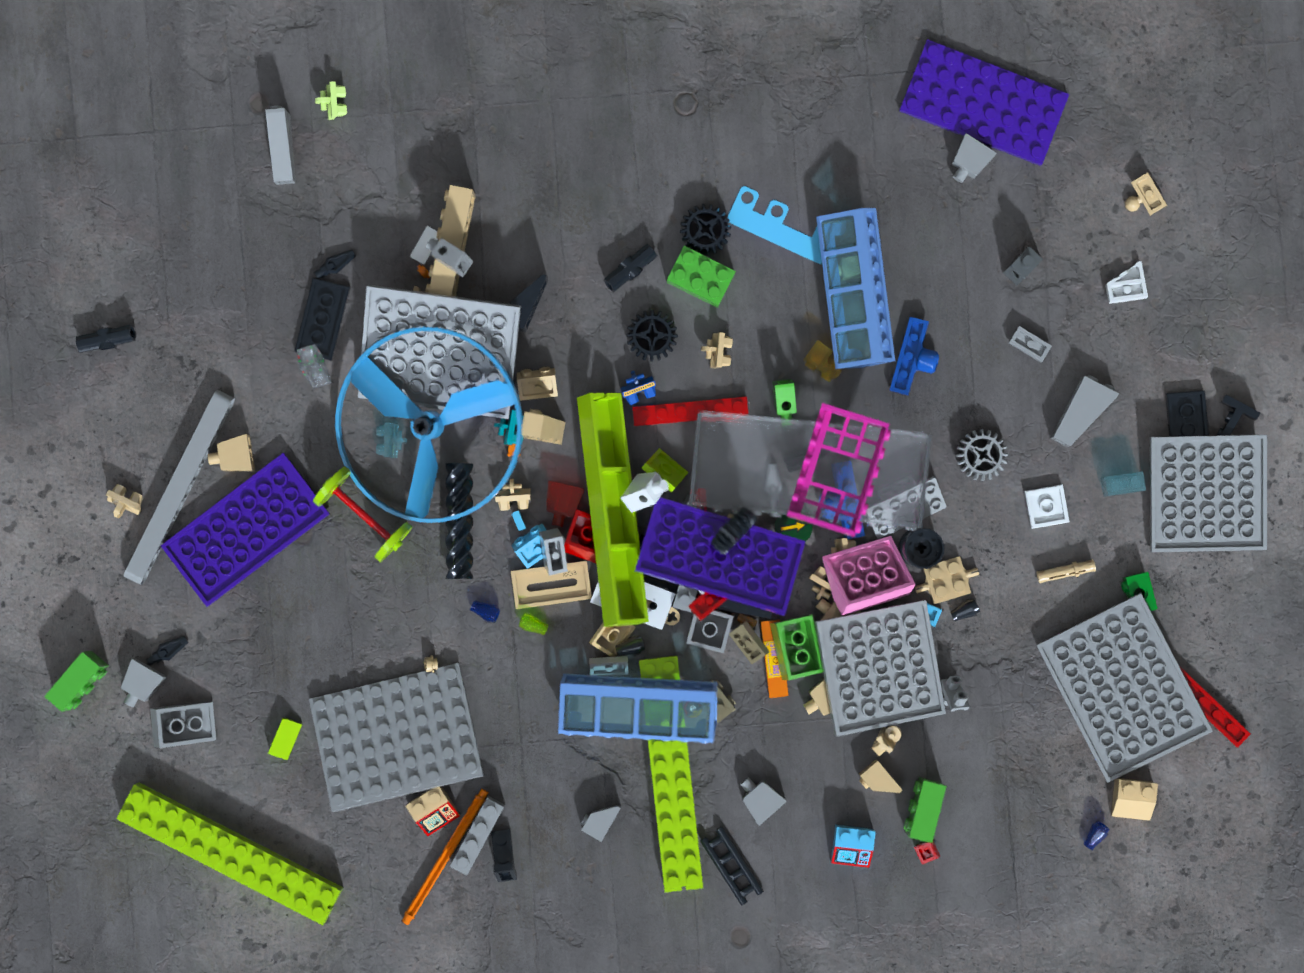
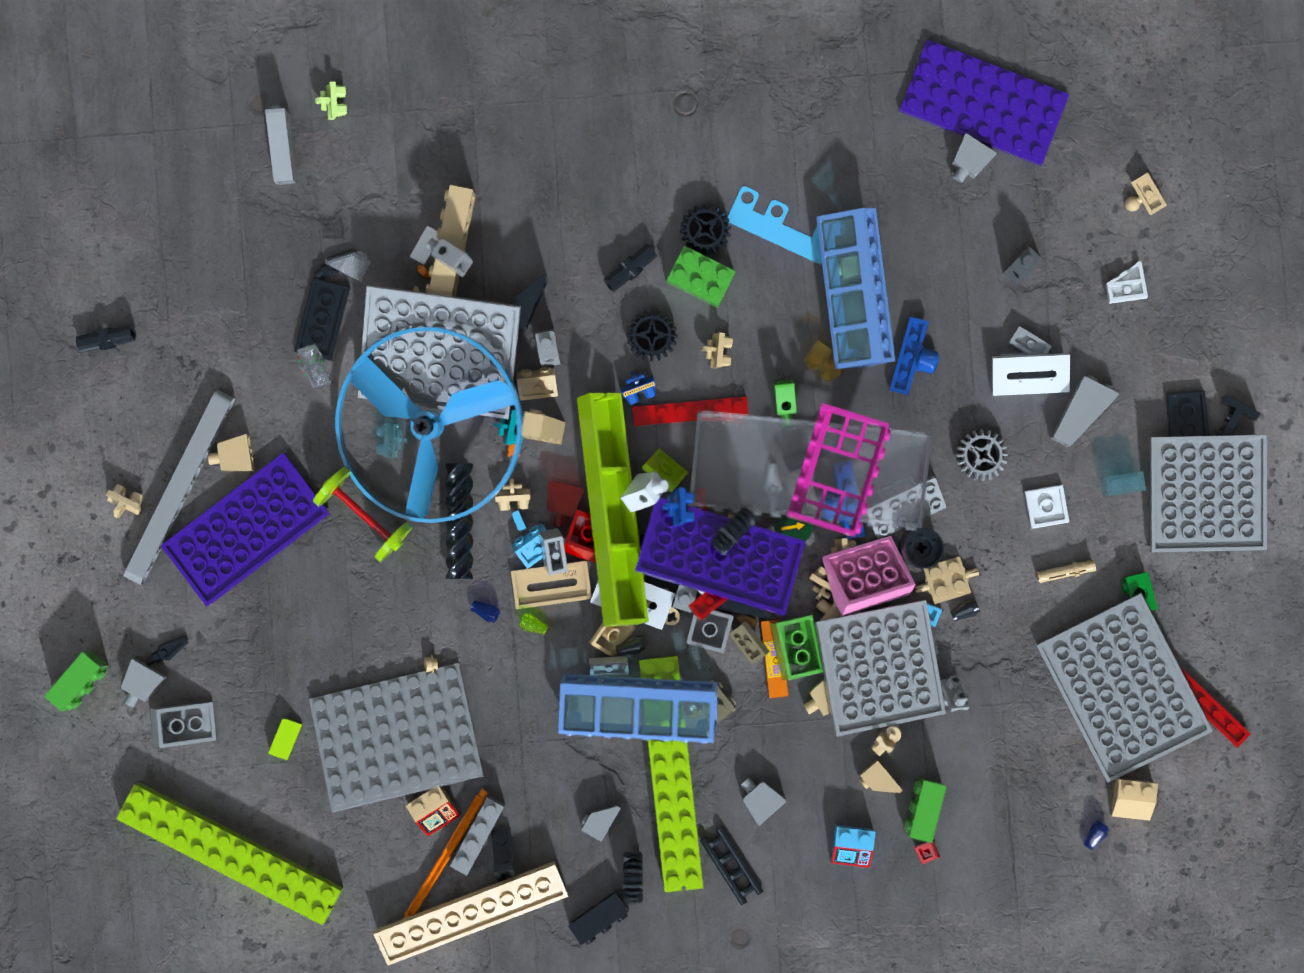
none -> clear slope [324,250,371,282]
none -> plate [373,862,568,965]
none -> light grey torso [535,329,561,368]
none -> black brick [568,890,629,945]
none -> black gear [623,851,643,904]
none -> blue hips [662,488,694,526]
none -> white piece [992,353,1070,396]

